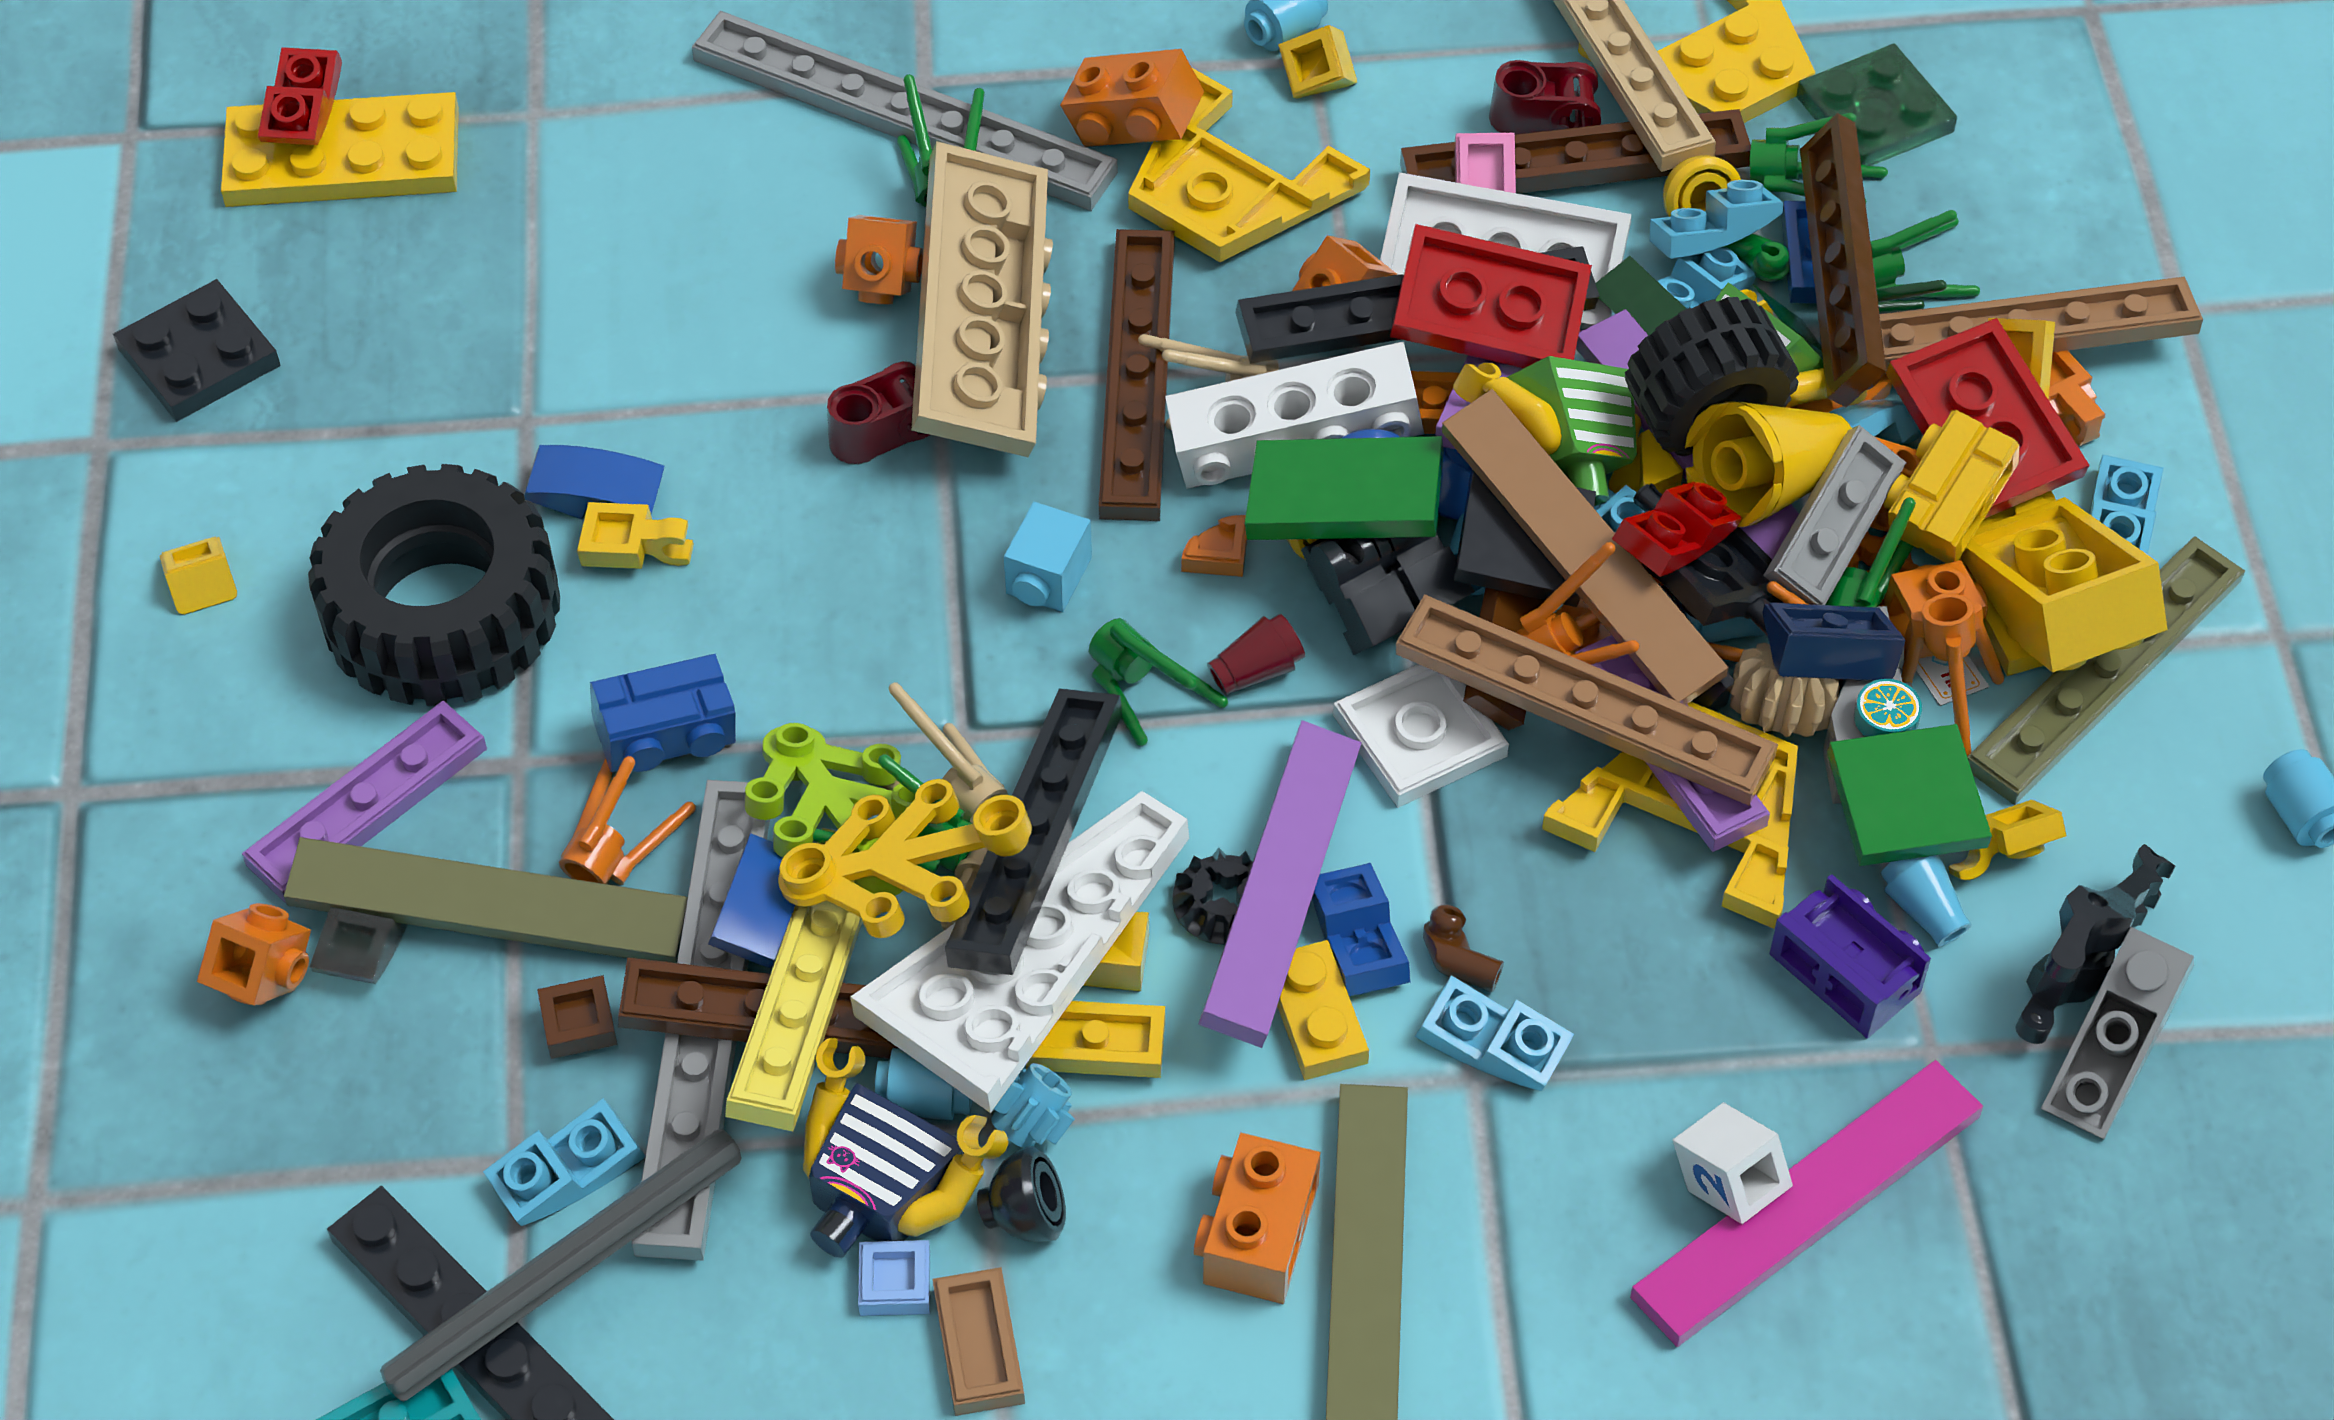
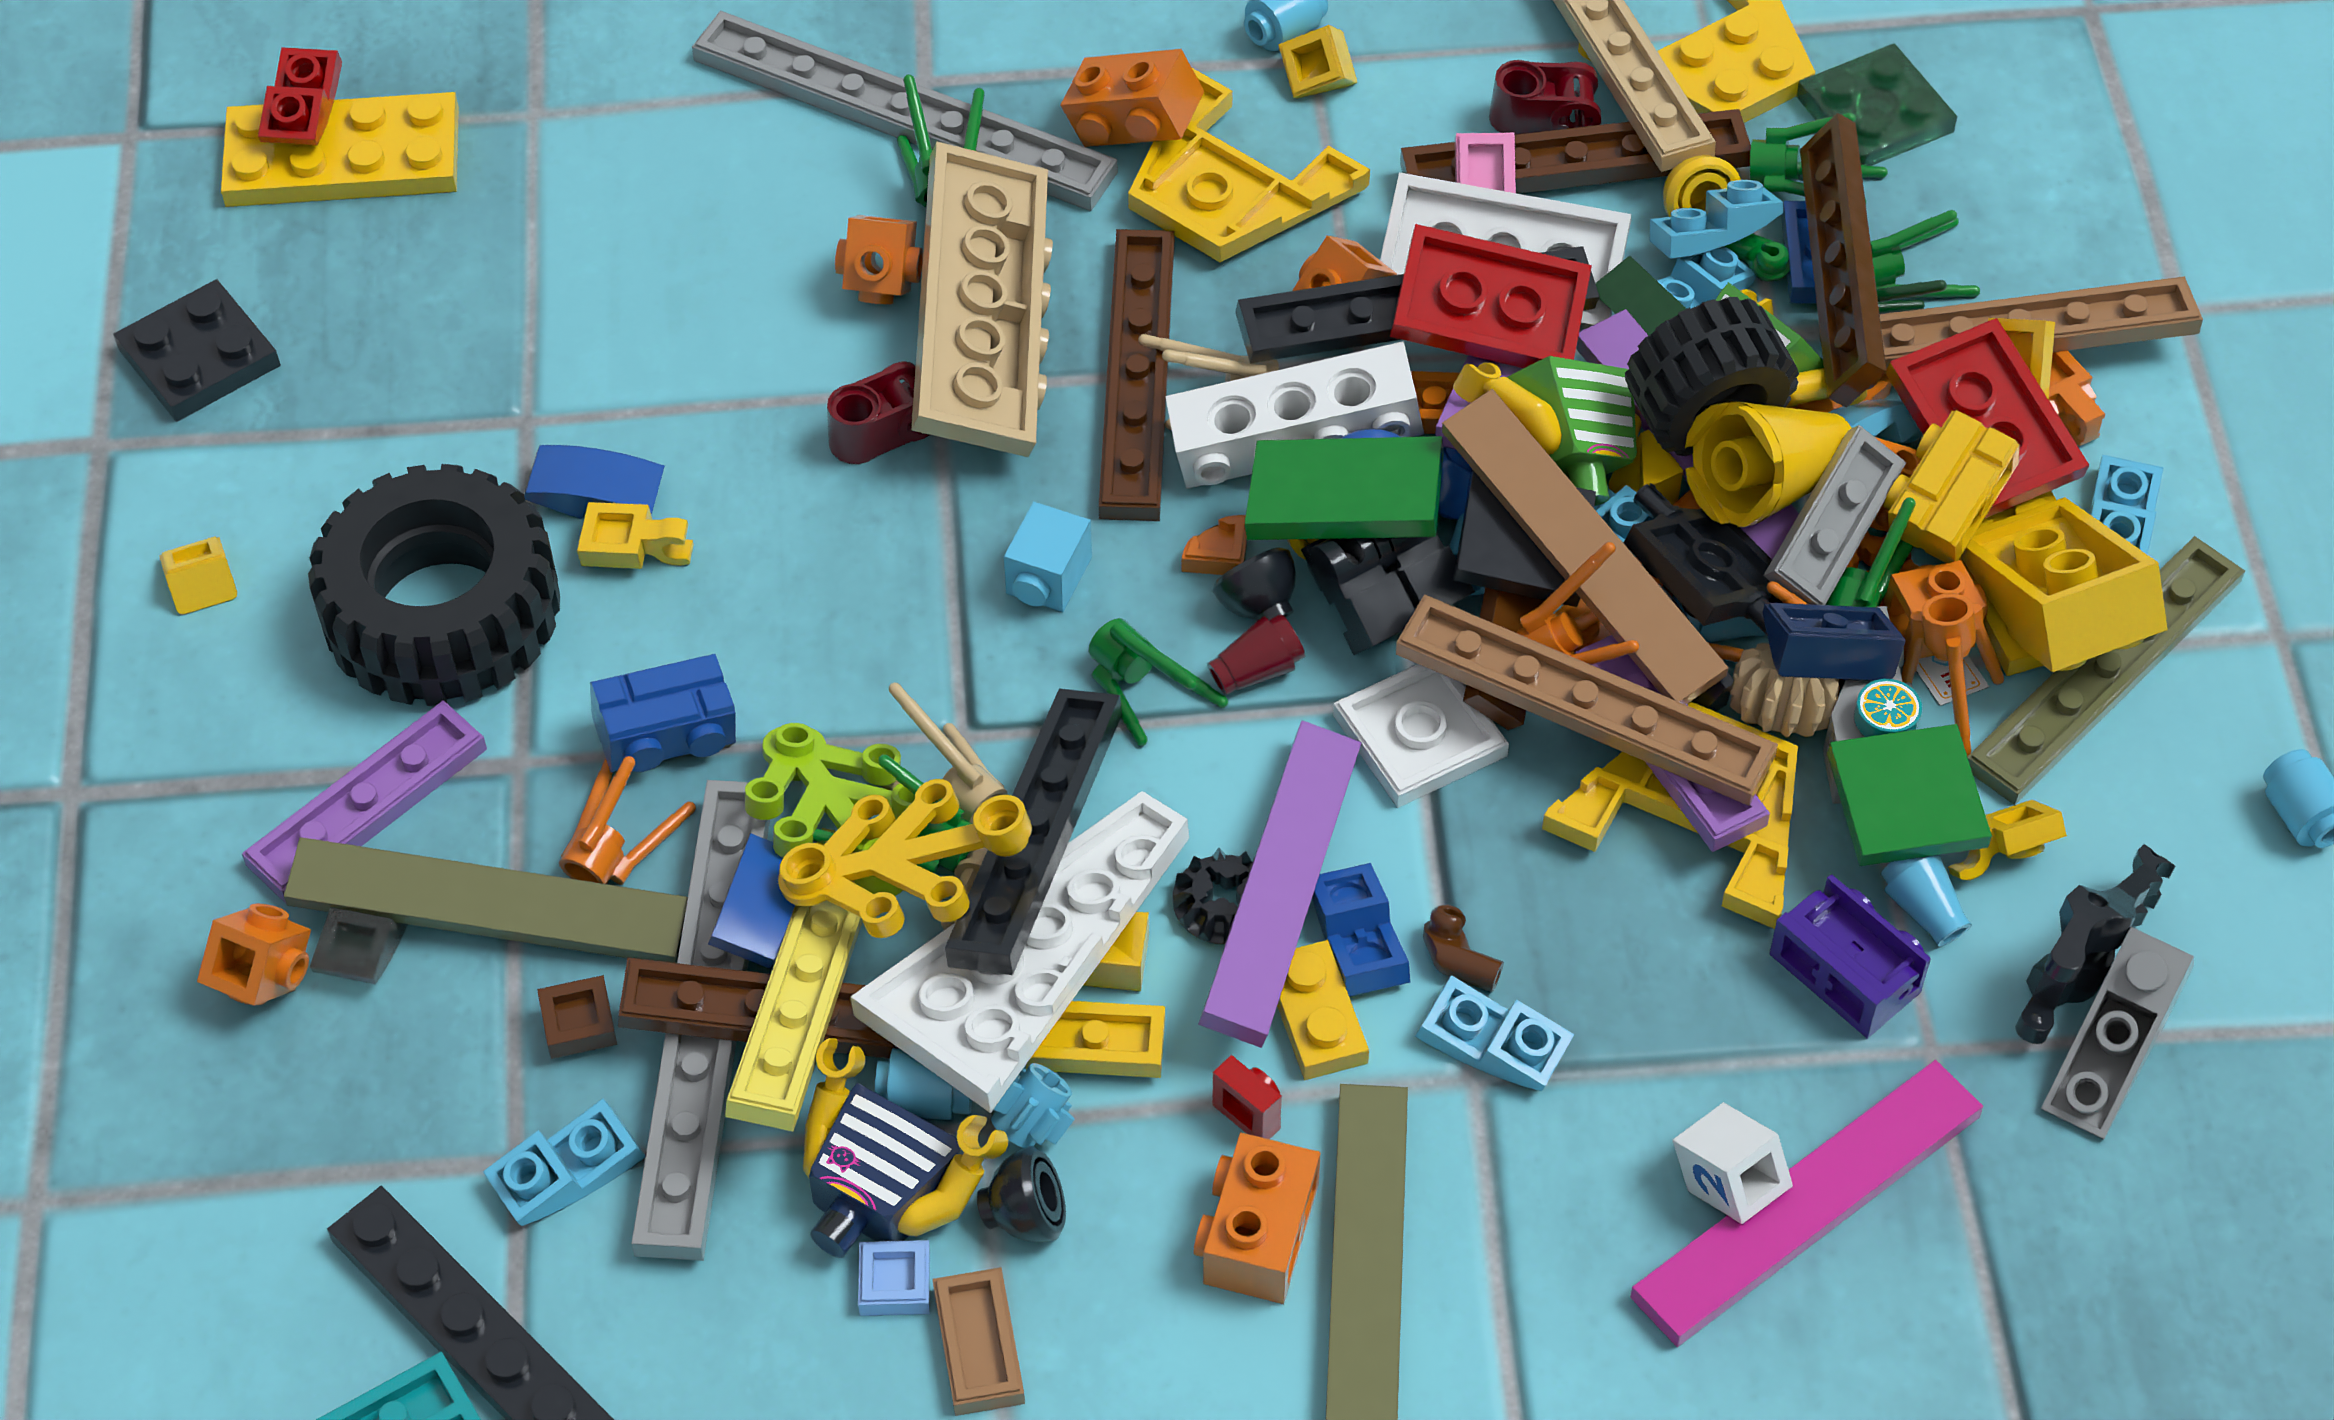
dark grey axle [380,1129,742,1401] -> none
red slope [1612,481,1742,577] -> none
dark green sticker [1753,284,1822,351] -> none
none -> black brick [1212,547,1296,621]
none -> red plate [1212,1055,1282,1139]

